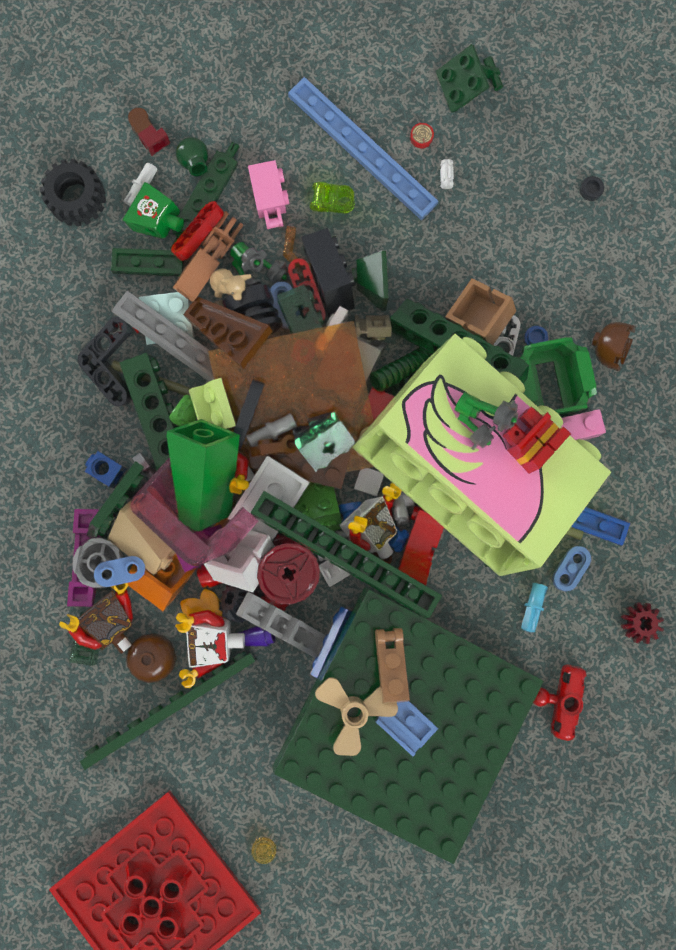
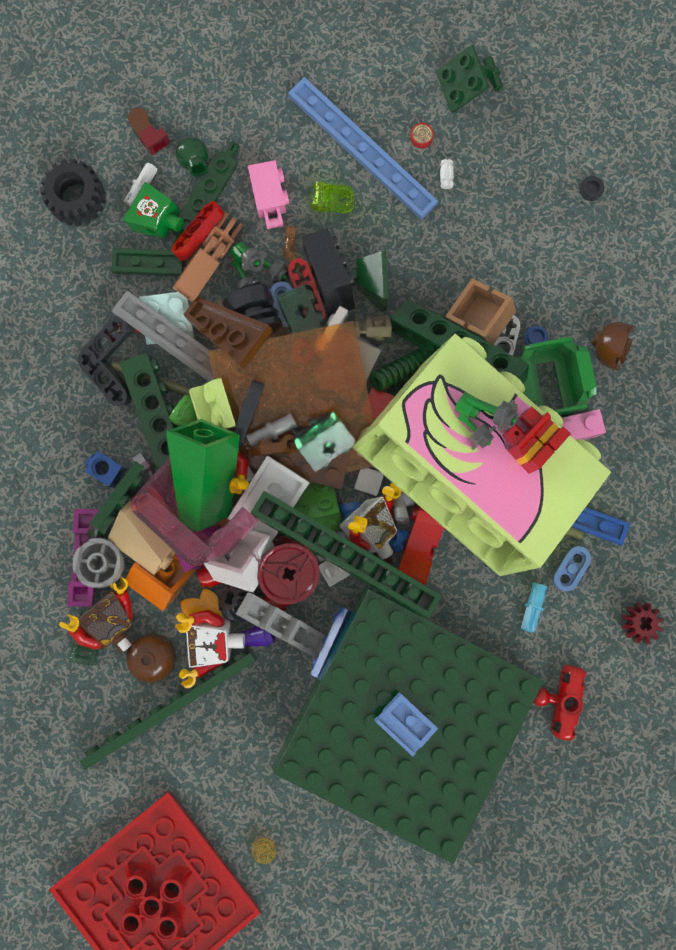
medium blue plate [94,556,145,587] -> none
tan animal [210,268,252,301] -> none
tan piece [315,677,398,756] -> none
medium nougat plate [375,628,410,704] -> none

